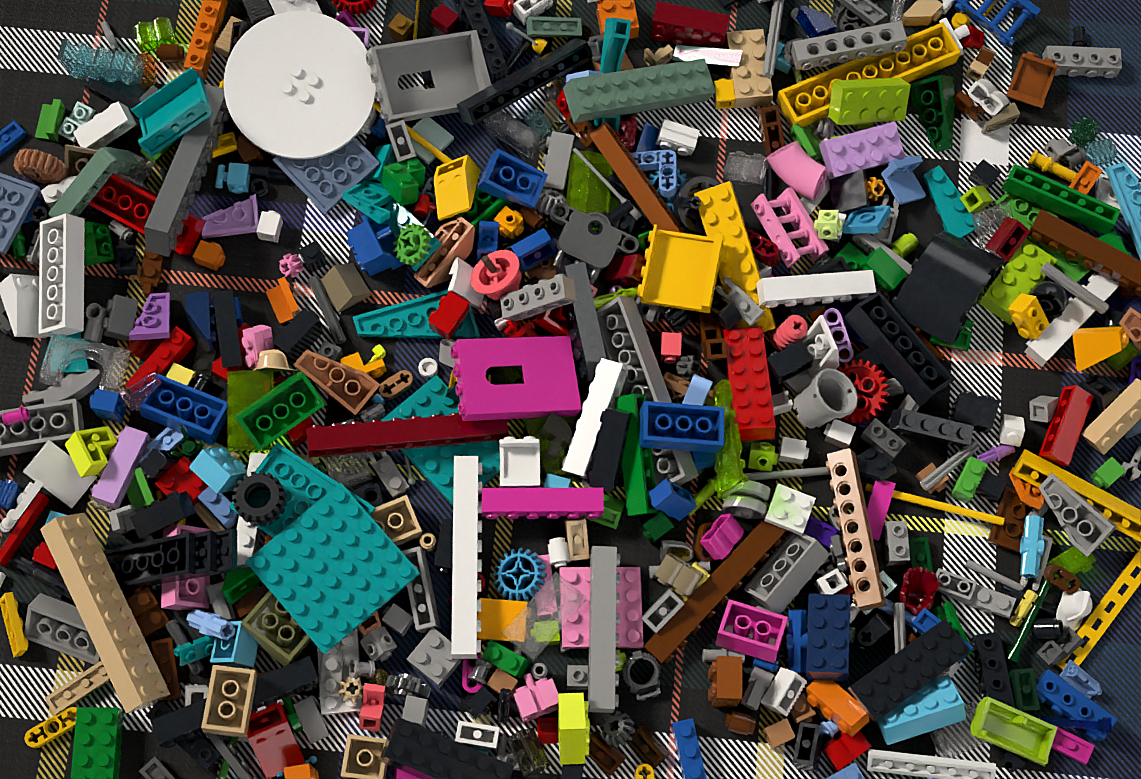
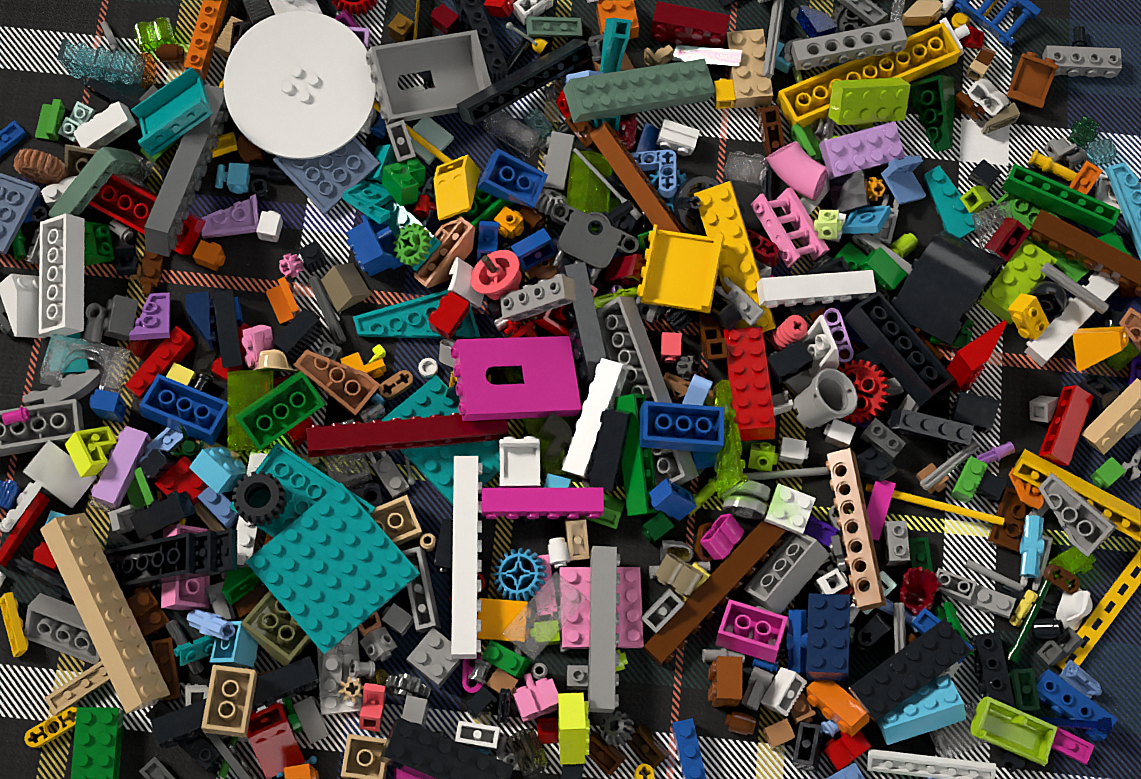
clear purple slope [120,373,161,411] -> none
dark grey piece [622,650,661,701] -> none
white brick [999,414,1025,447] -> none
none -> red slope [946,320,1007,395]

